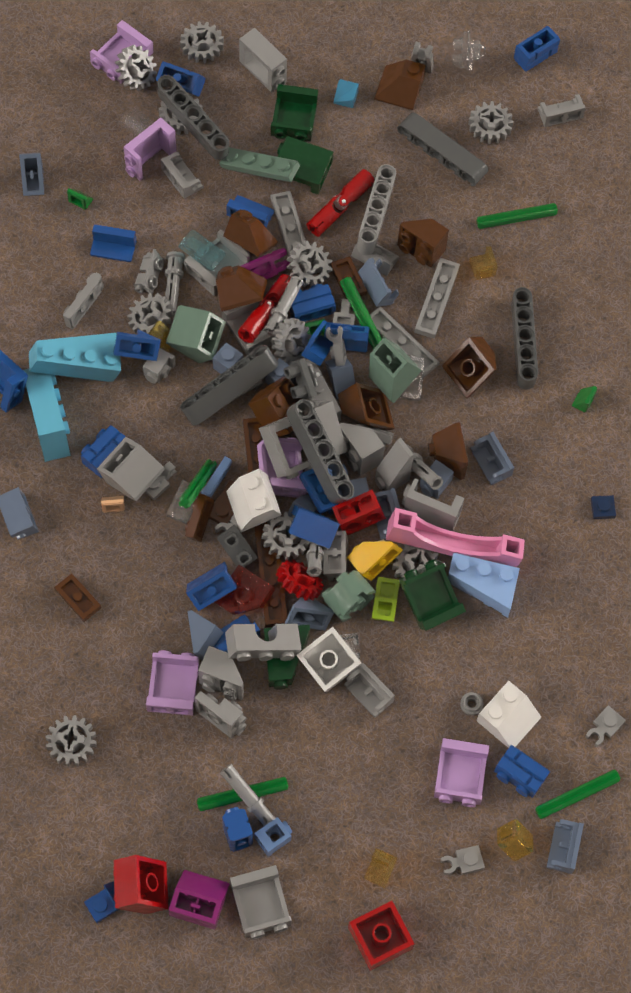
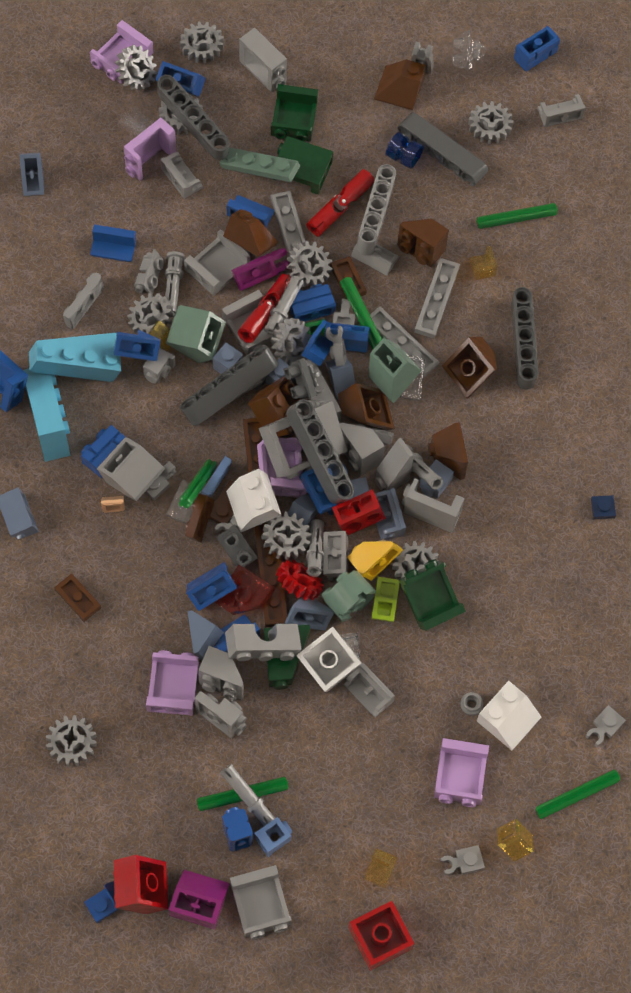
green slope [67,188,93,210] -> none
clear light blue slope [178,230,226,271] -> none
reddish brown slope [216,265,267,312] -> none
blue panel [289,505,340,548] -> none
dark azure slope [333,79,359,108] -> none
sand blue hinge [358,258,399,307] -> none
bright pink arch [386,508,525,567] -> none
light blue wedge [448,553,520,618] -> none
sand blue hinge [470,432,514,485] -> none
blue brick [494,745,550,798] -> none
sand blue hinge [546,819,584,874] -> none
green slope [572,386,597,413] -> none
none -> clear blue wheel [385,132,424,169]

